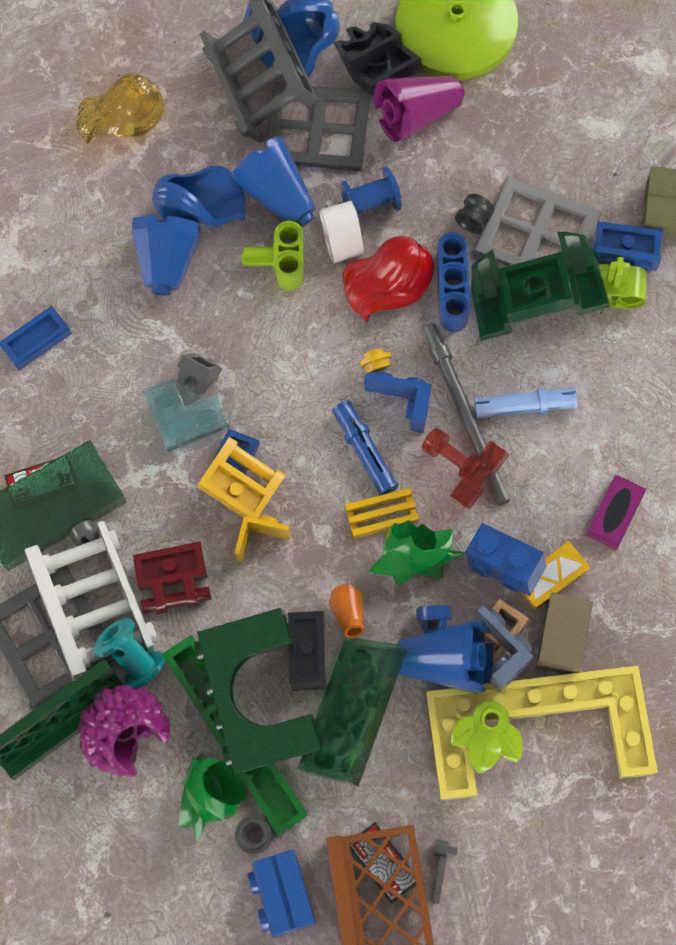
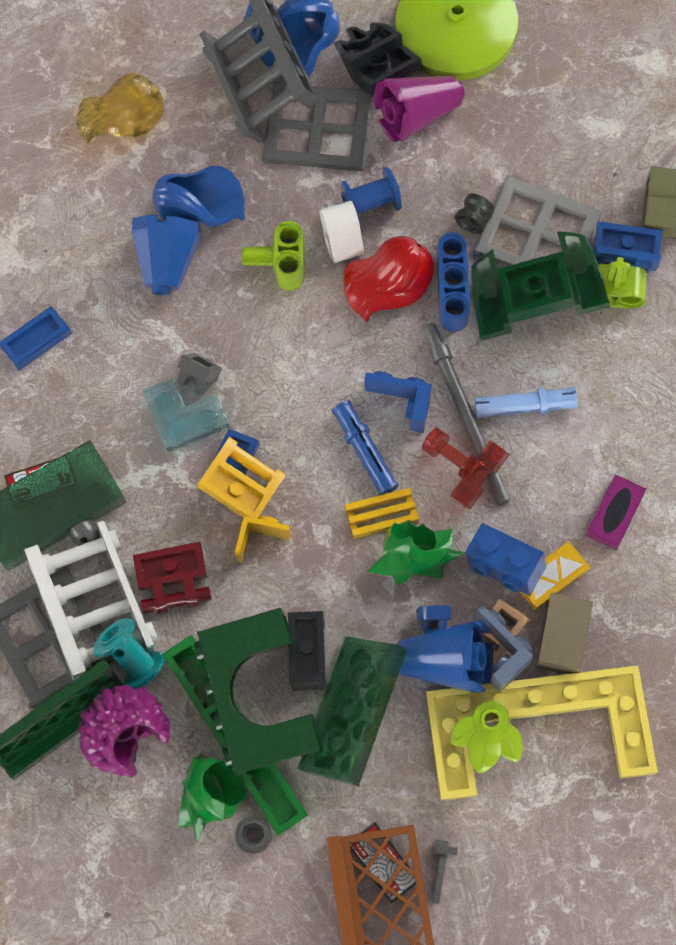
blue cone [231,137,316,228] -> none
blue brick [247,849,316,938] -> none
orange cone [329,584,365,638] -> none
yellow plate [359,348,392,373] -> none

